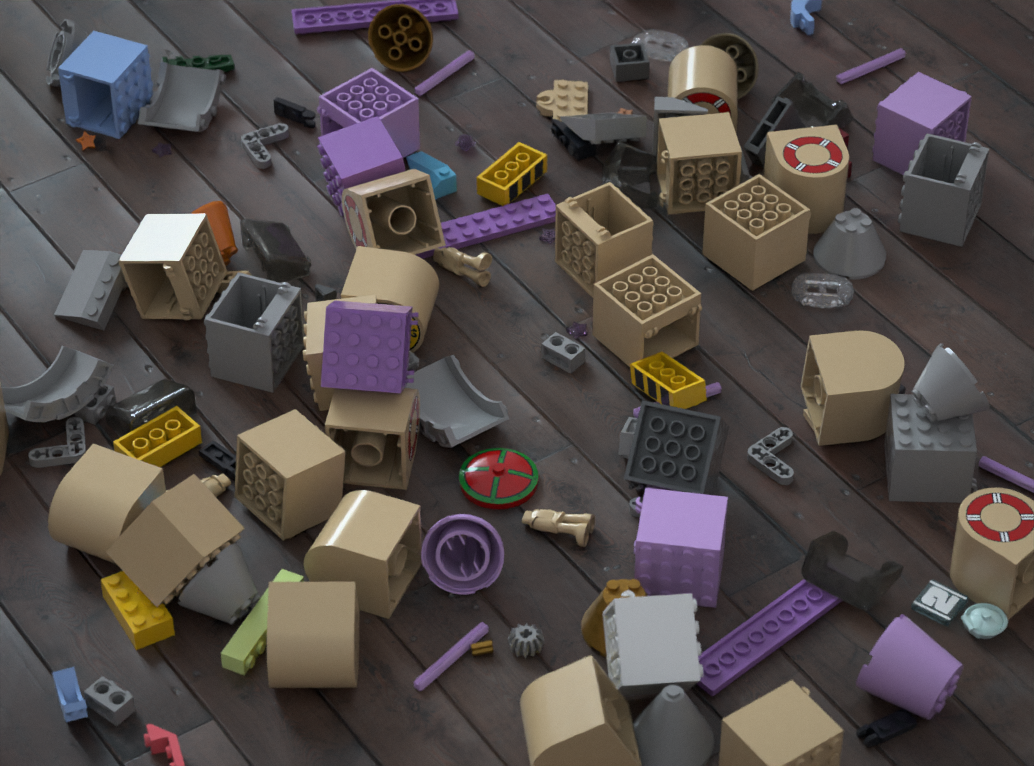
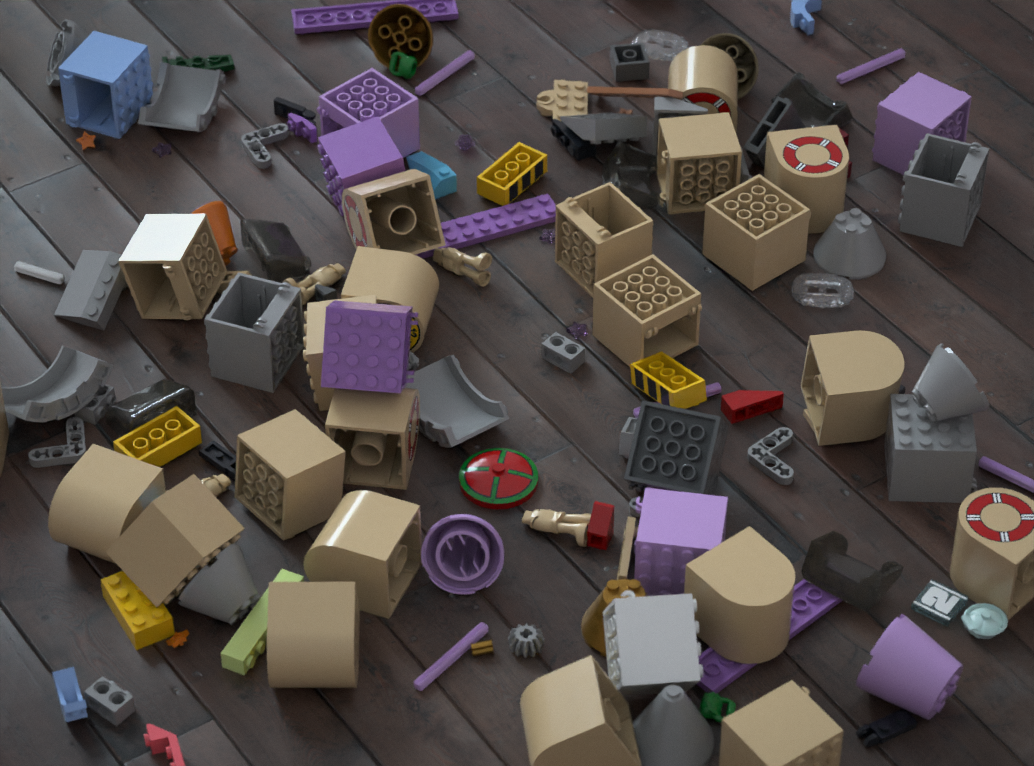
none -> white axle [14,261,65,285]
none -> orange piece [166,629,189,648]
none -> tan piece [283,263,346,305]
none -> medium lavender slope [287,113,317,143]
none -> green piece [389,52,417,79]
none -> nougat tile [587,86,683,99]
none -> red slope [587,501,614,550]
none -> tan piece [617,516,638,580]
none -> tan brick [684,526,795,664]
none -> green piece [699,692,736,723]
none -> red slope [721,390,784,424]

